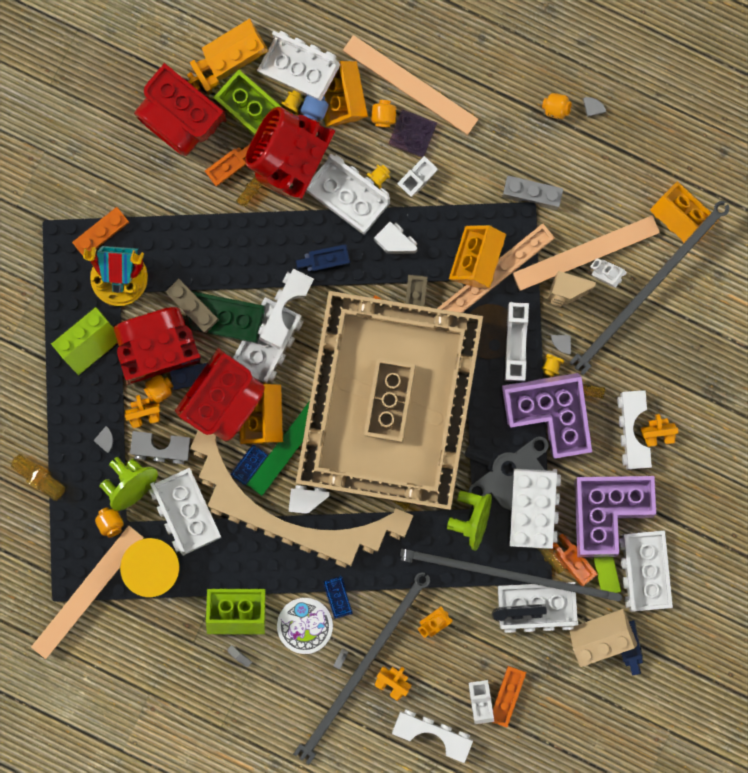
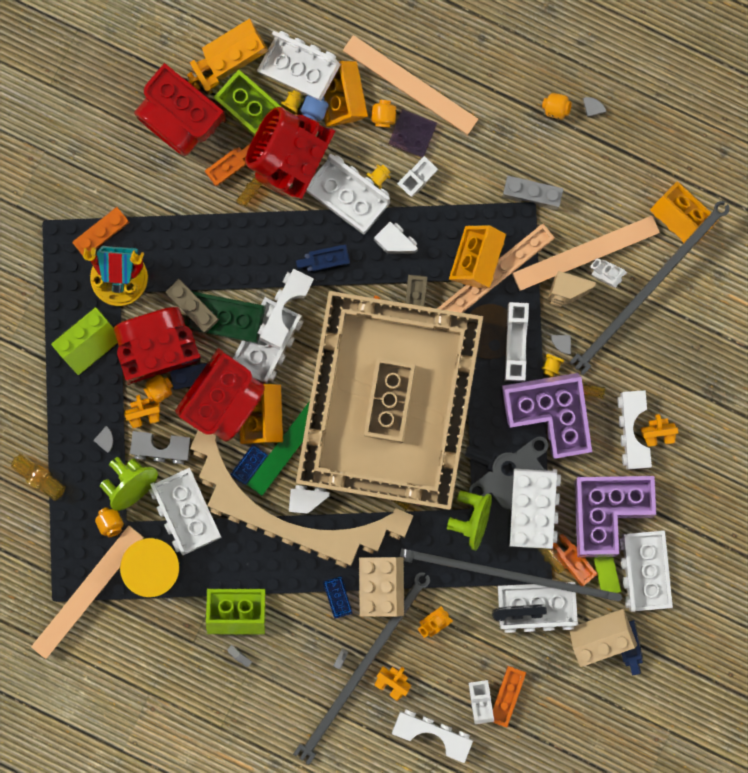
sticker [277,598,333,654] -> none
none -> tan brick [359,557,404,617]

